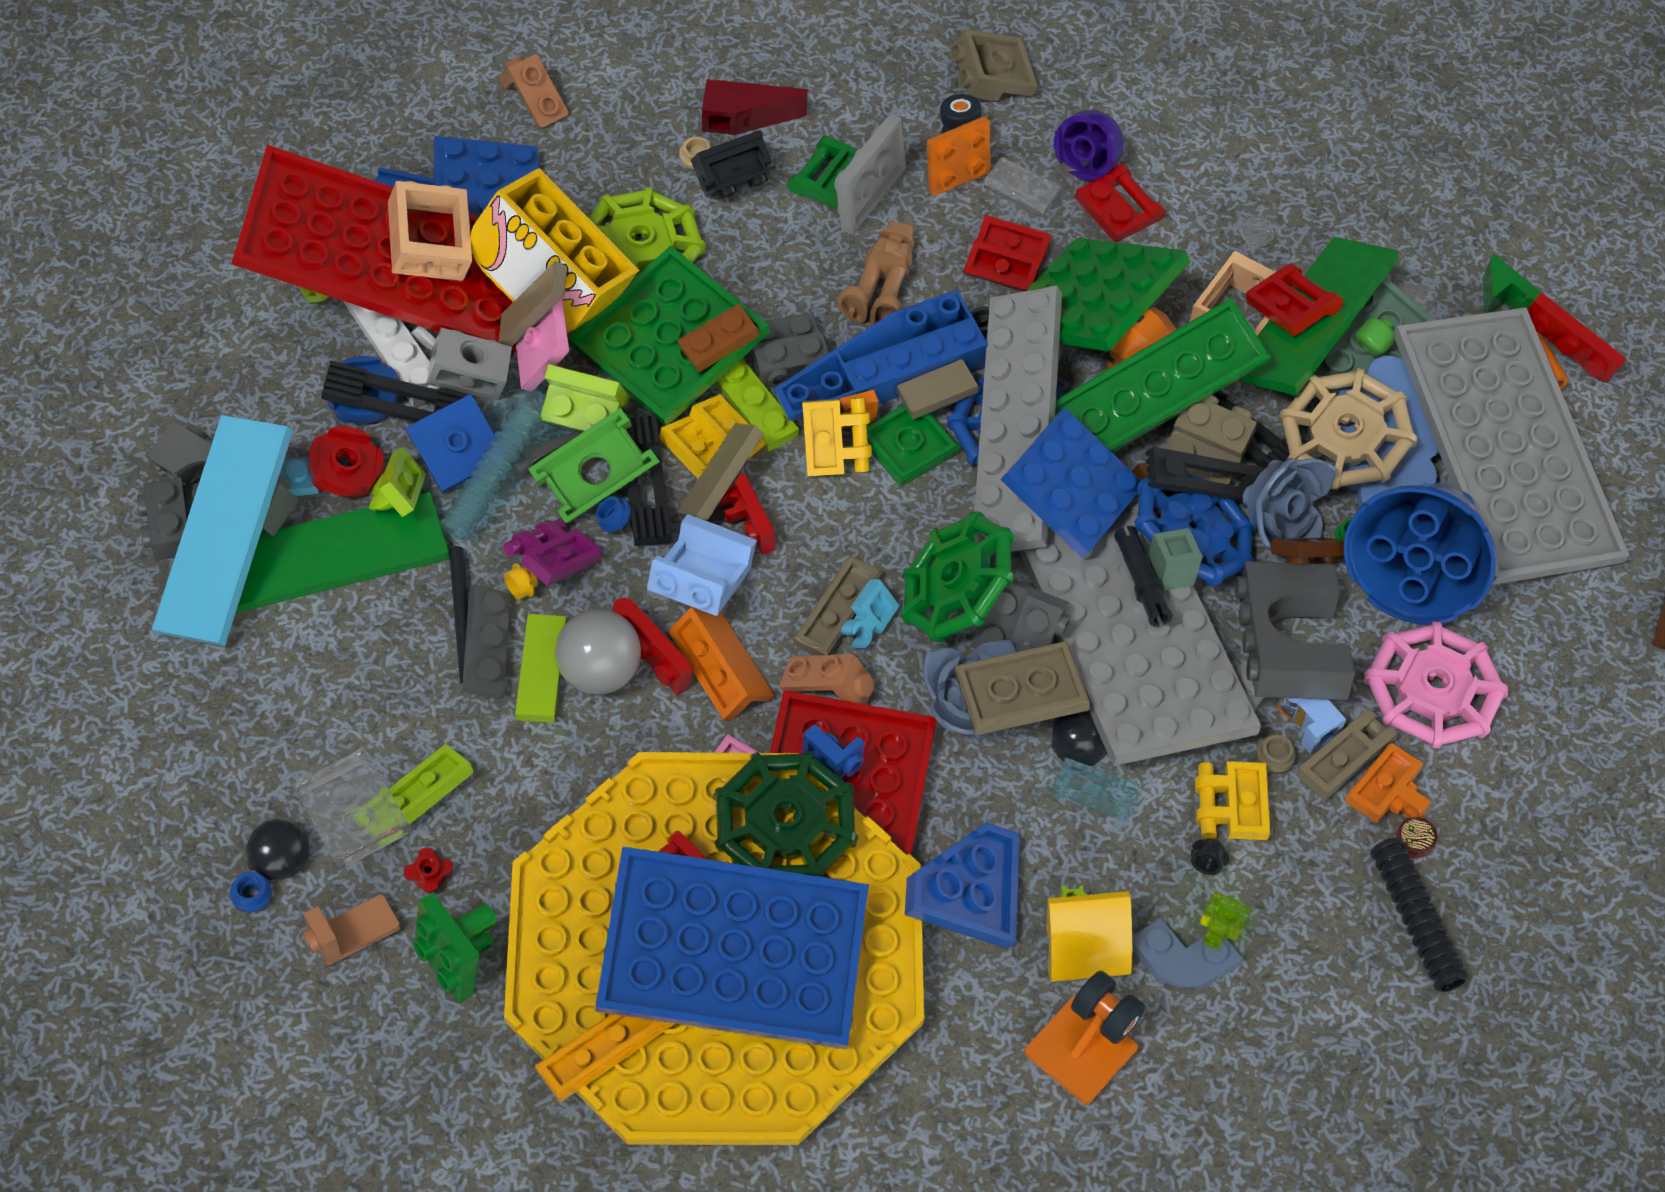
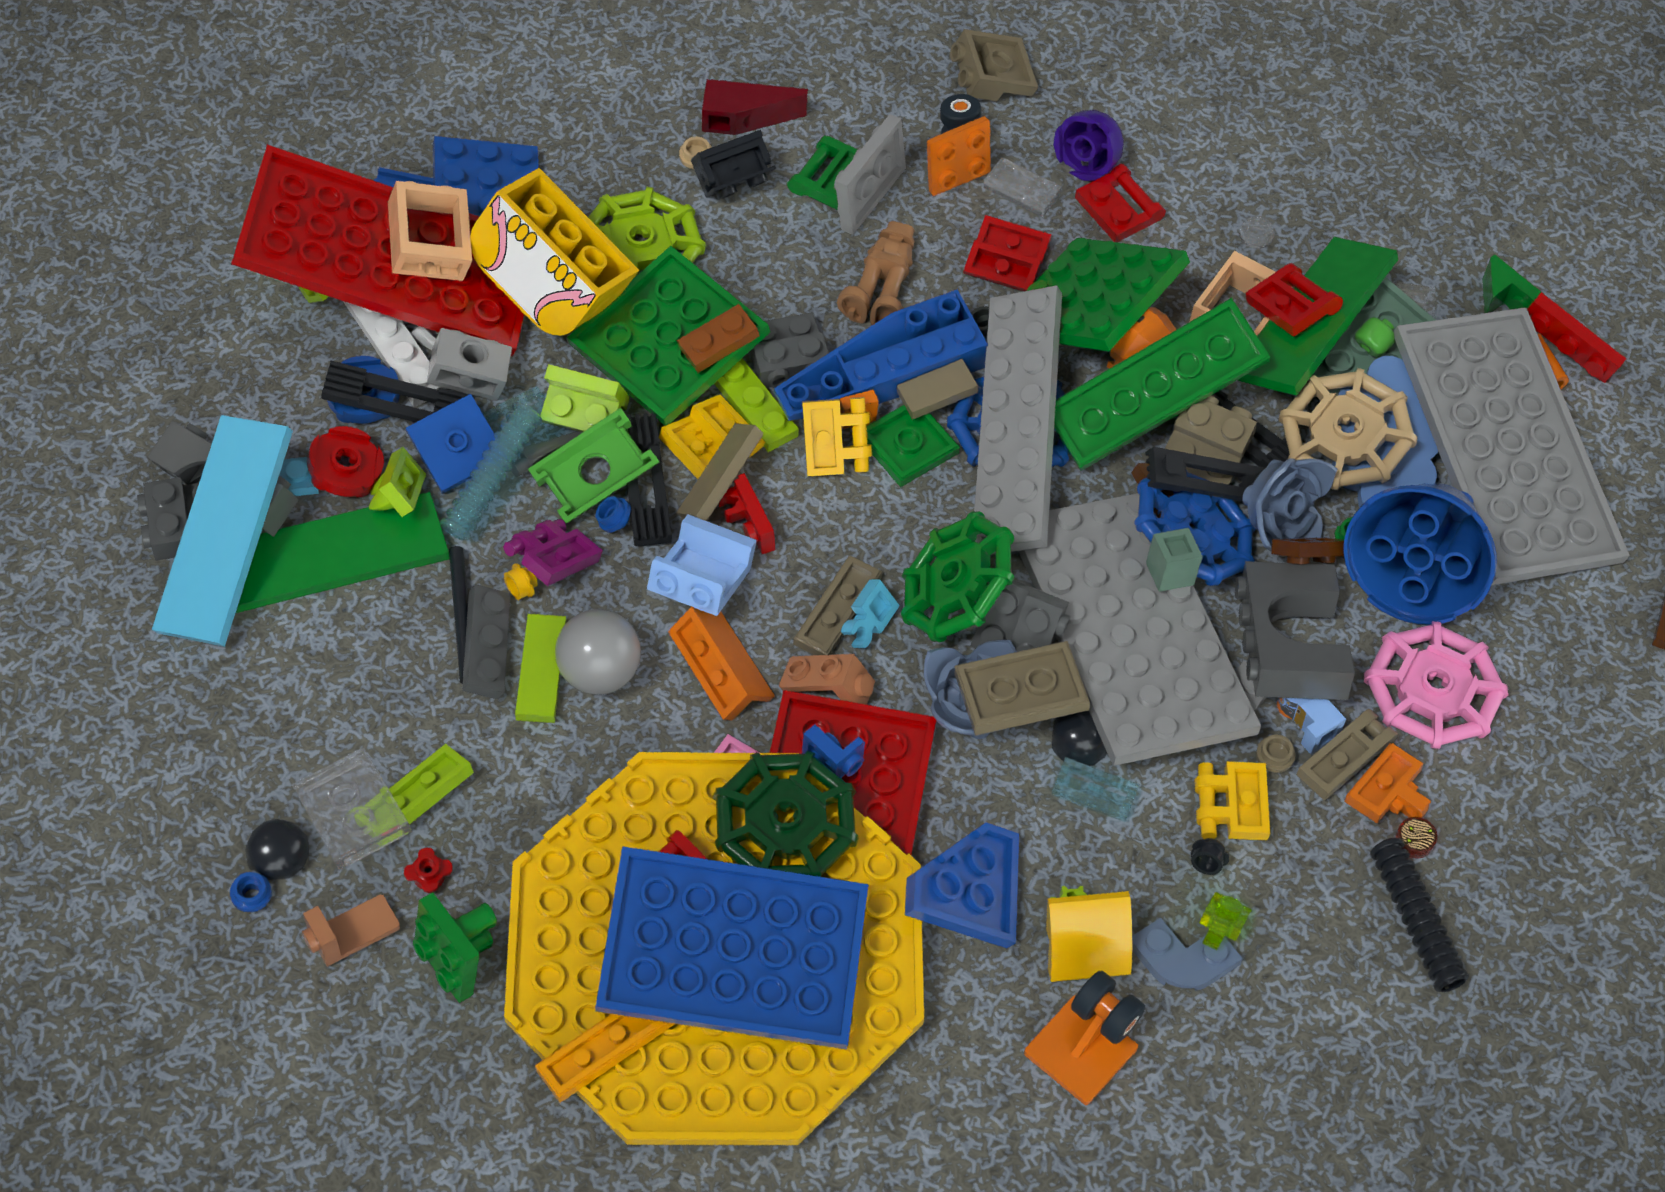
nougat bracket [498,53,568,129] -> none
dark tan tile [499,261,567,346] -> none
bright pink plate [516,299,569,392] -> none
red plate [612,598,693,696] -> none
blue plate [1000,408,1141,558] -> none
black pin [1114,526,1173,627] -> none

